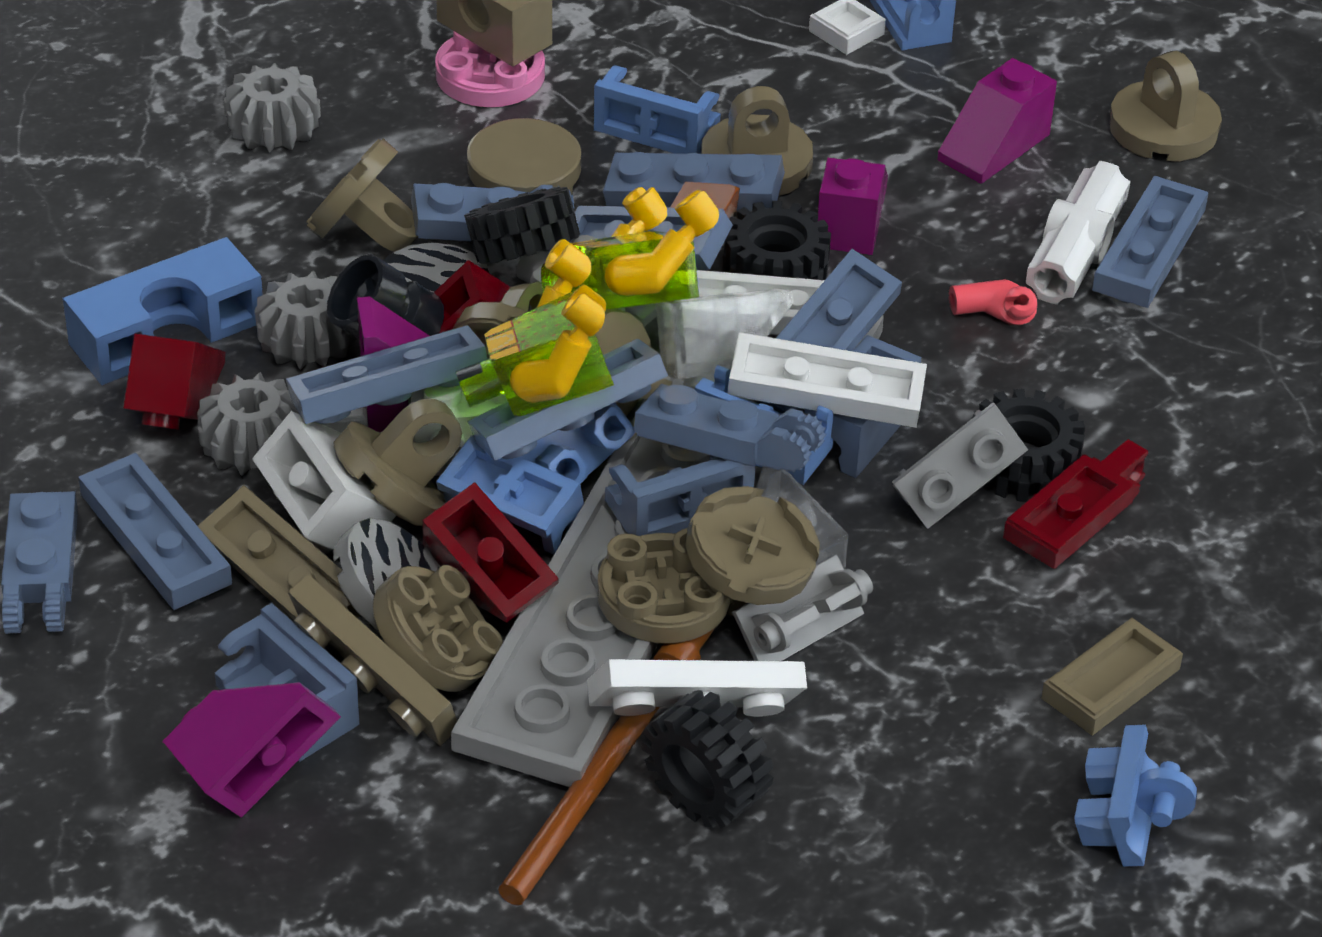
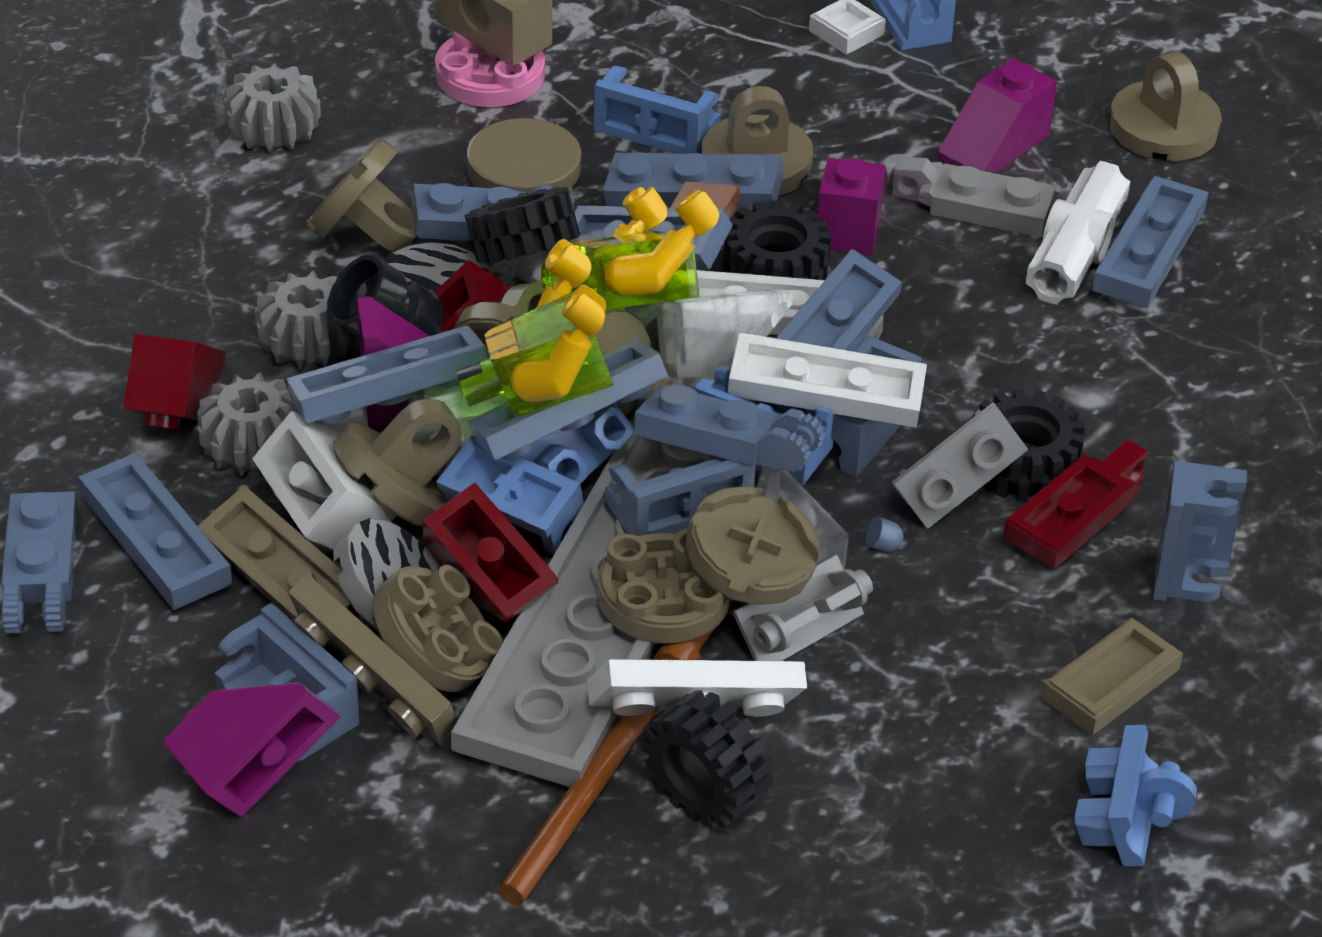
medium blue arch [63,237,263,385] -> none
coral arm [949,279,1037,325] -> none
none -> sand blue piece [865,517,903,552]
none -> light grey hinge [892,156,1056,237]
none -> sand blue hinge [1153,460,1247,602]

